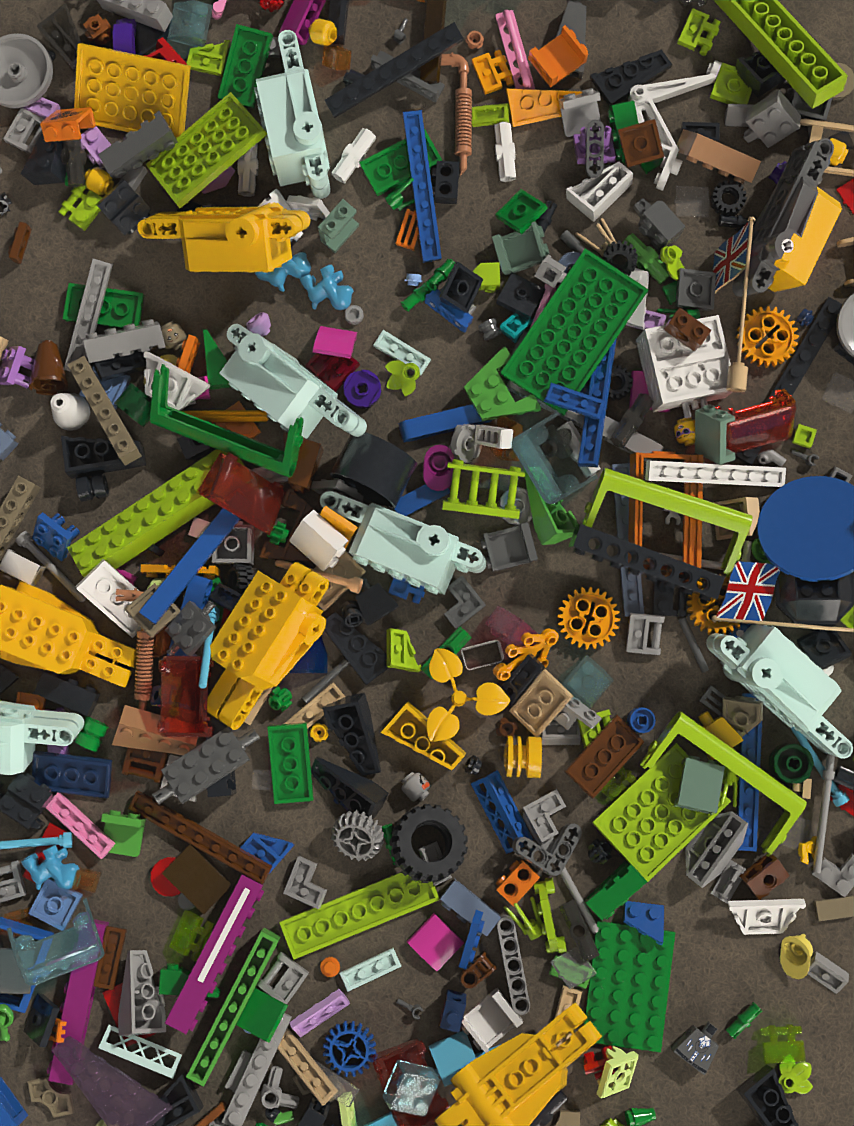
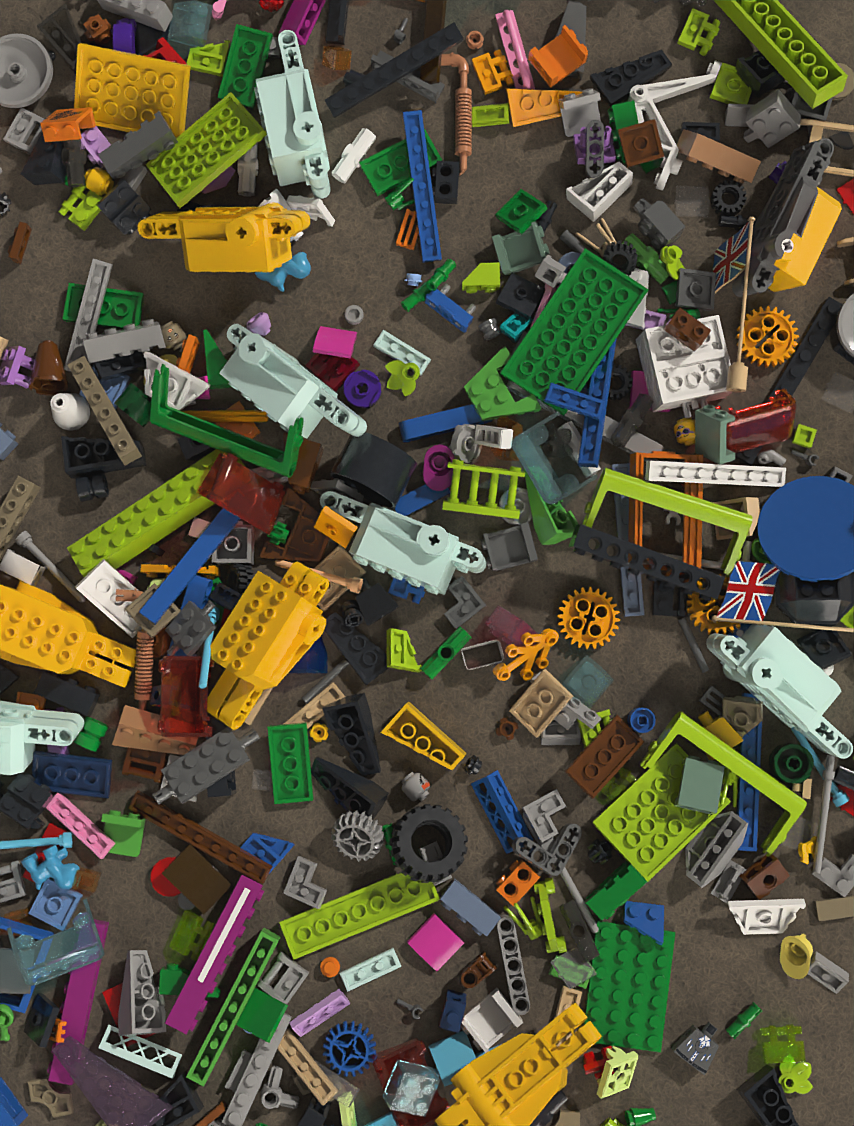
lavender plate [22,97,61,119] -> none
blue plate [32,512,80,562] -> none
reddish brown plate [93,926,127,990] -> none
arm [265,1108,294,1125] -> none
green gear [268,686,292,712] -> none
white brick [289,510,348,572] -> none
dark azure animal [300,264,354,310] -> none
yellow head [309,19,337,46] -> none
sand green panel [318,199,359,253] -> none
yellow plant [427,648,510,742] -> none
black slope [439,261,483,313] -> none
blue plate [459,910,485,969] -> none
white piece [494,122,516,182] -> none
black plate [501,654,545,706] -> none
yellow wheel [504,736,542,778] -> none
light grey plate [626,613,665,655] -> none
dark blue plate [796,309,814,327] -> none
yellow head [830,138,848,166] -> none

